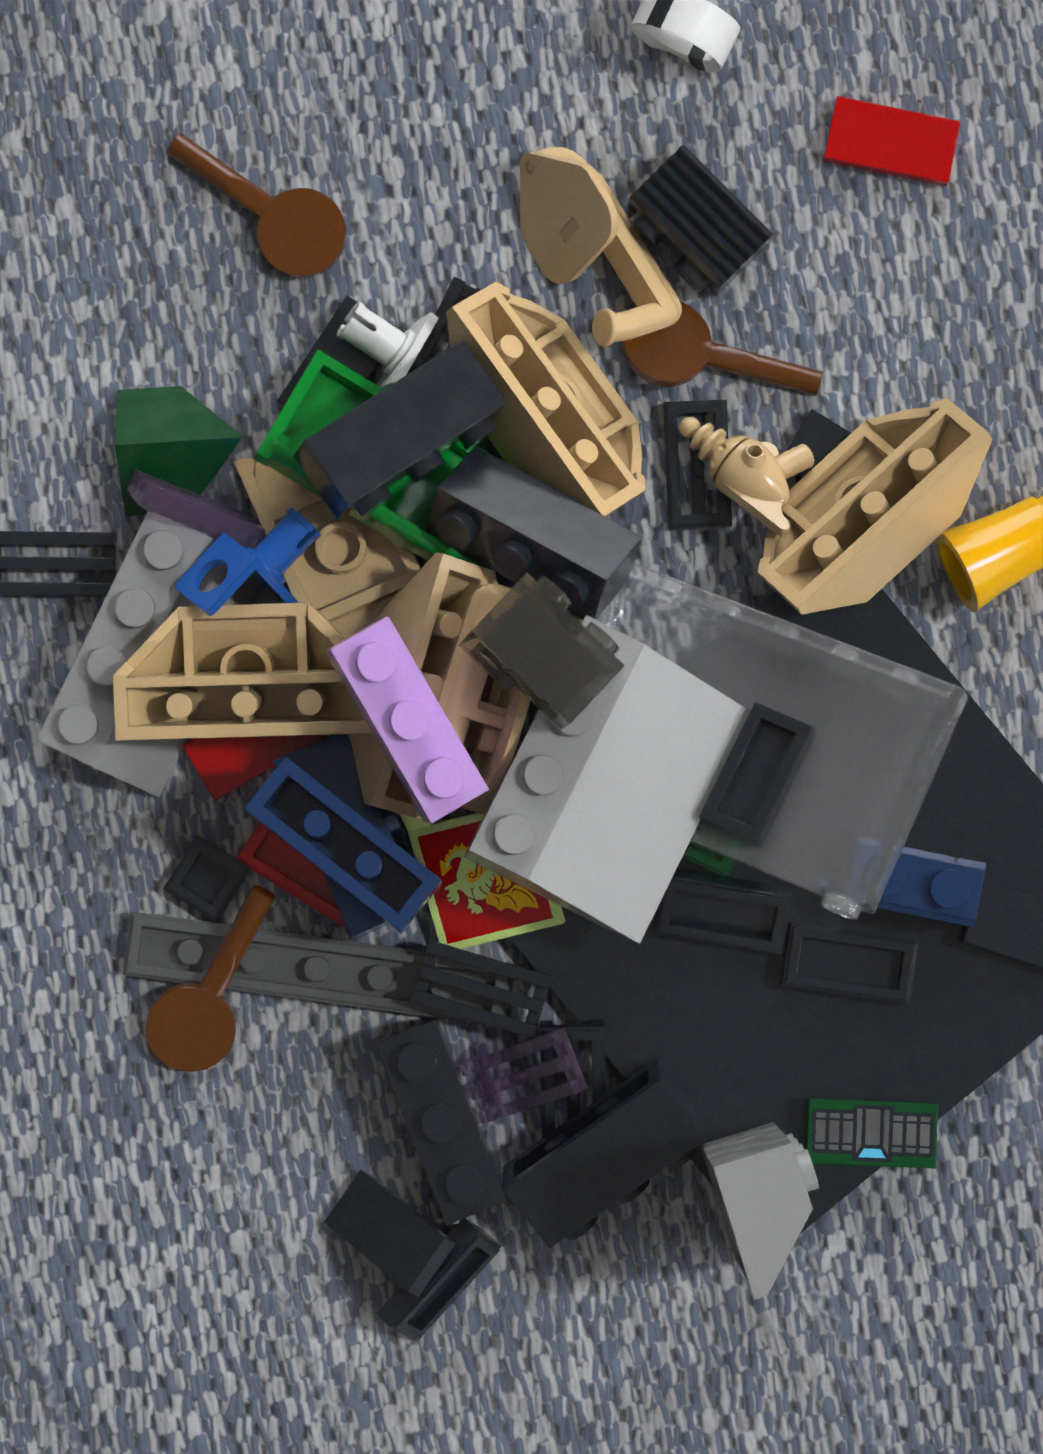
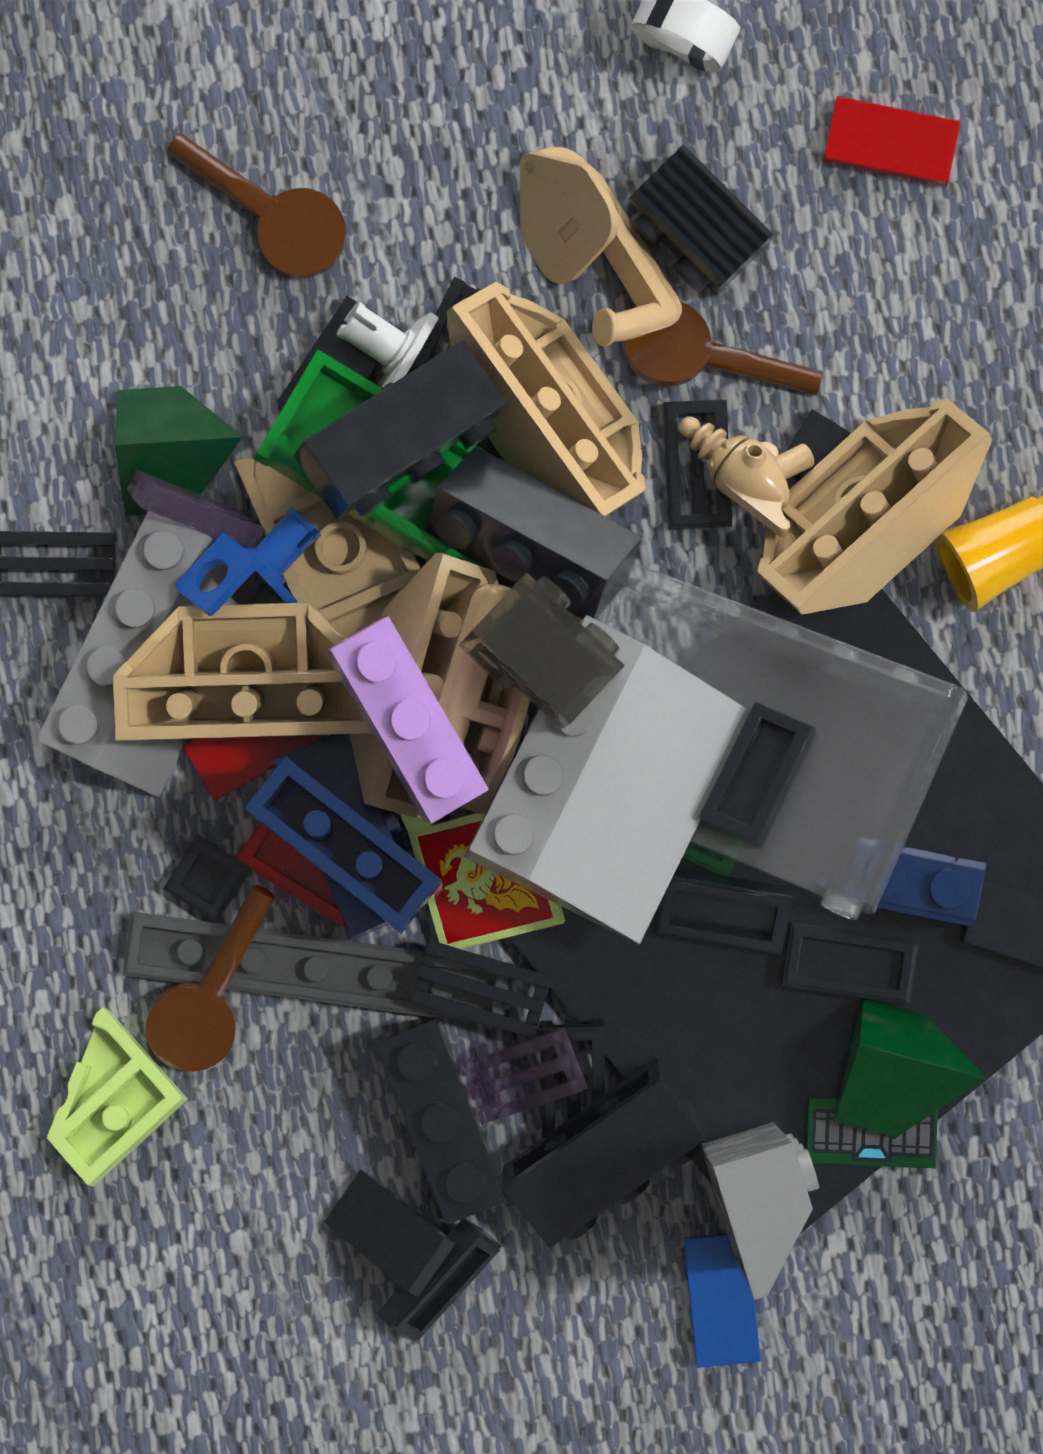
none -> yellowish green wing [47,1007,188,1186]
none -> blue tile [683,1233,761,1368]
none -> dark green slope [833,998,987,1139]

